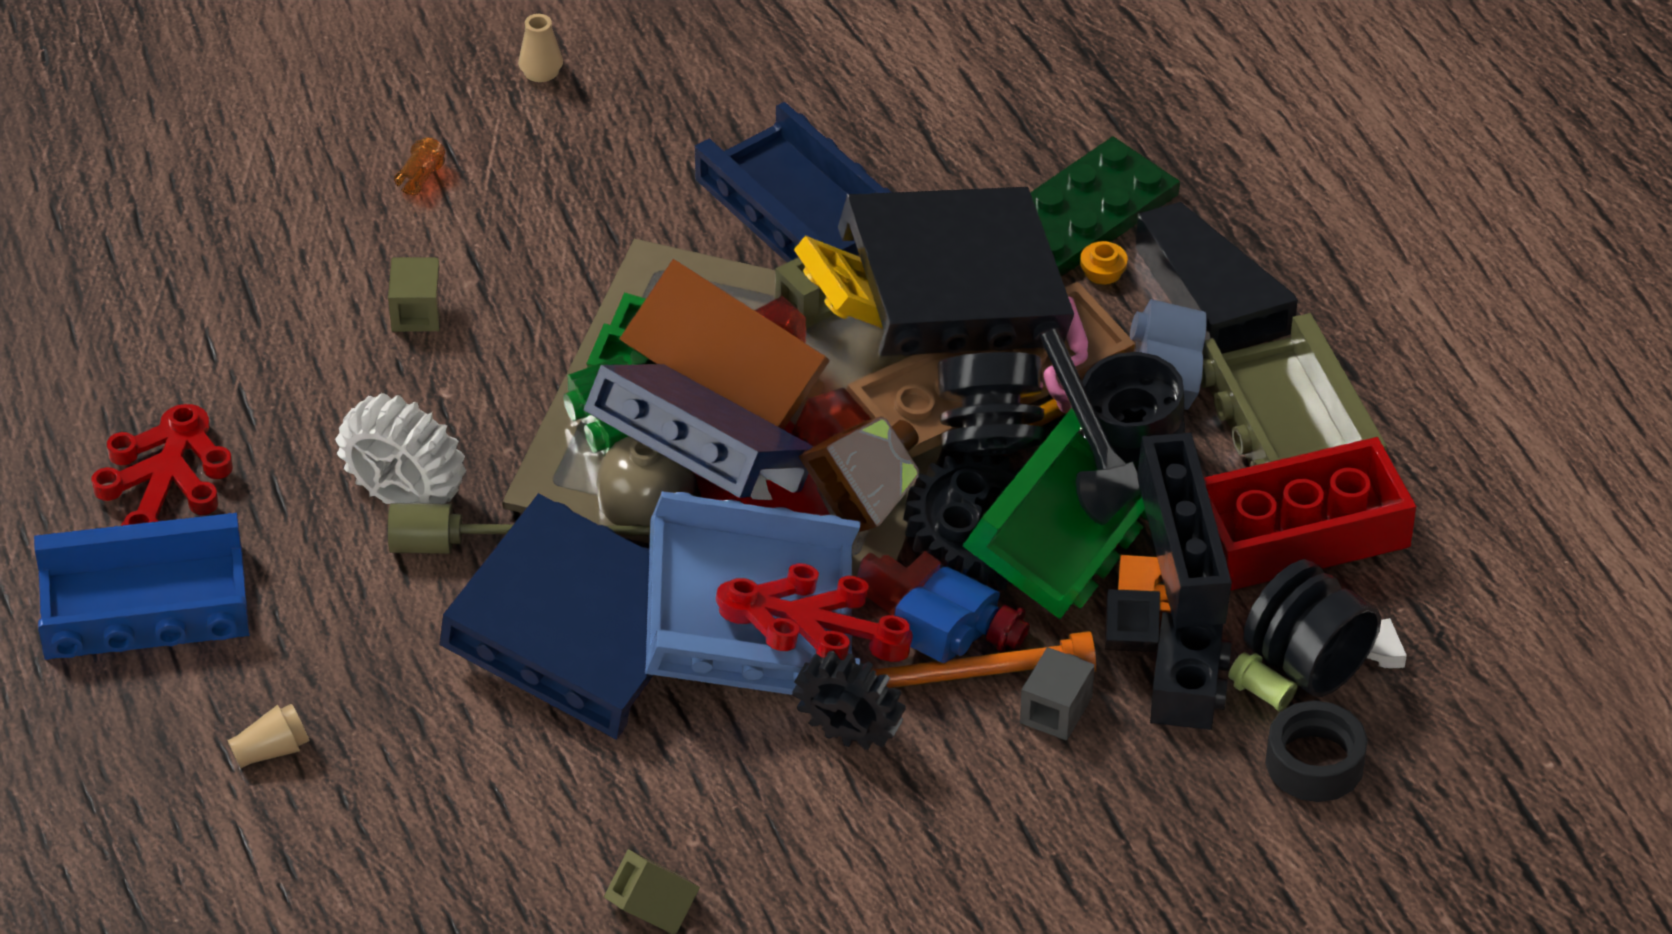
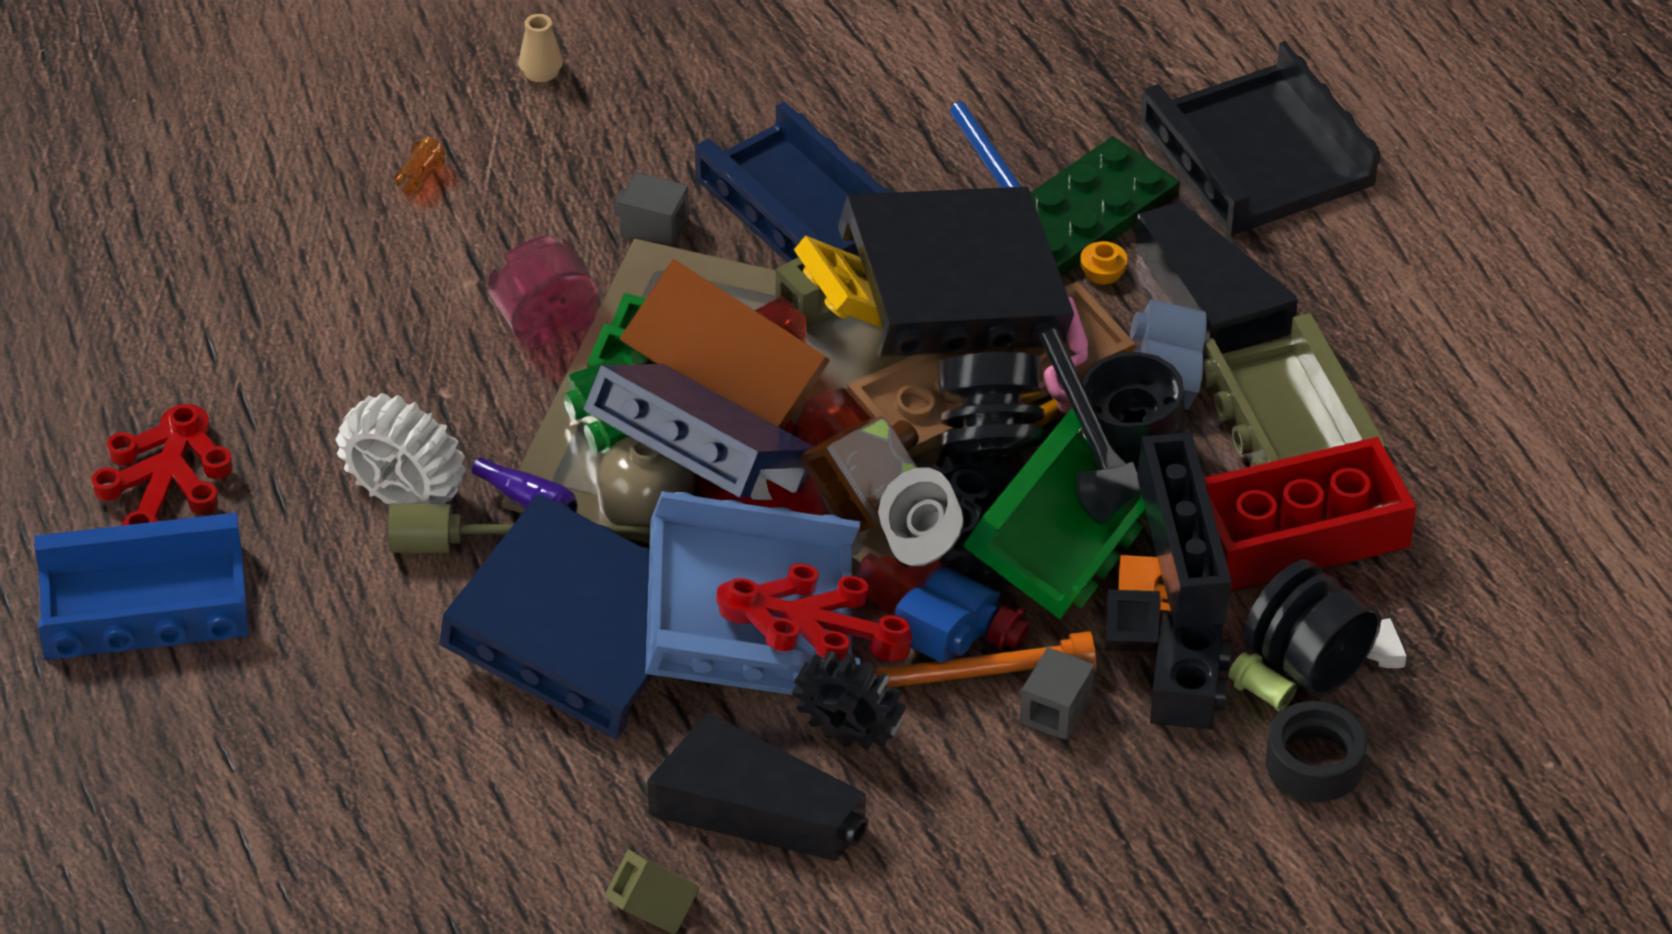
tan cone [227,704,310,768] -> none
olive panel [388,257,440,332] -> none
none -> dark purple piece [472,457,578,513]
none -> clear pink brick [487,236,599,350]
none -> dark grey brick [614,172,689,247]
none -> black slope [647,712,869,861]
none -> light grey piece [878,467,964,566]
none -> blue bar [950,102,1022,188]
none -> black panel [1140,41,1380,236]

